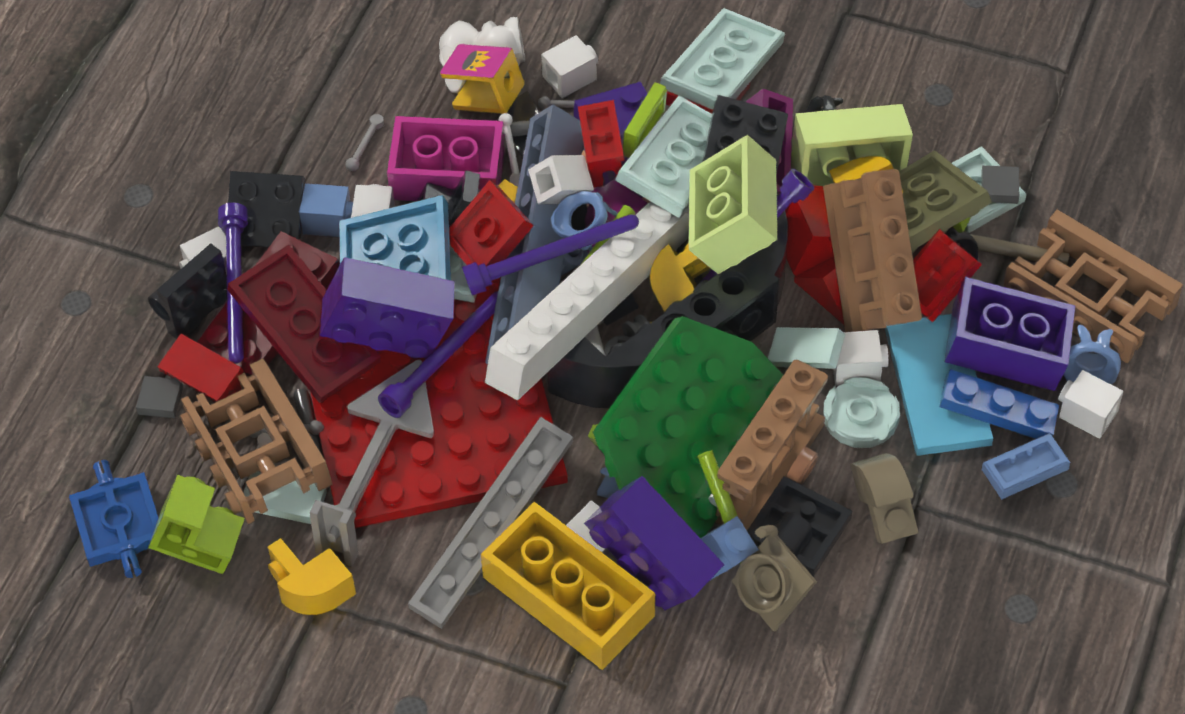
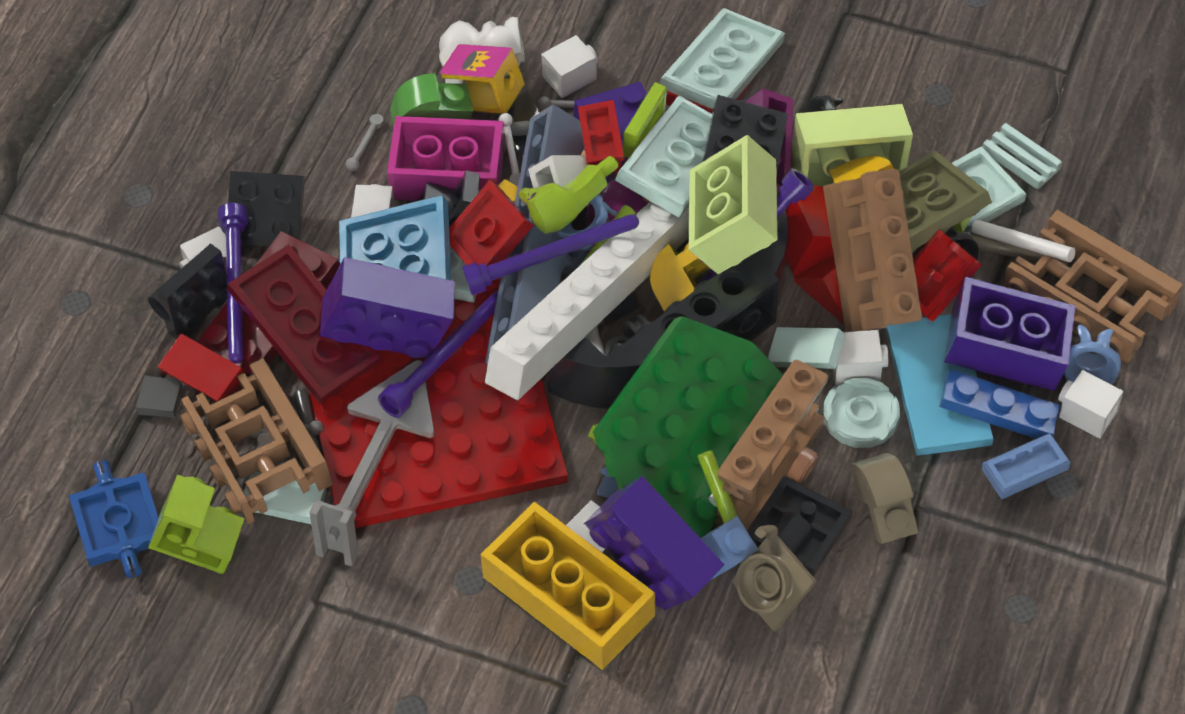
yellow brick [268,538,356,615] -> none
medium blue brick [299,183,353,237] -> none
light grey plate [408,417,573,629] -> none
dark grey tile [981,165,1020,204] -> none
none -> bright green brick [390,74,473,128]
none -> lime animal [519,156,618,234]
none -> white bar [972,219,1075,262]
none -> light aqua tile [982,123,1062,190]

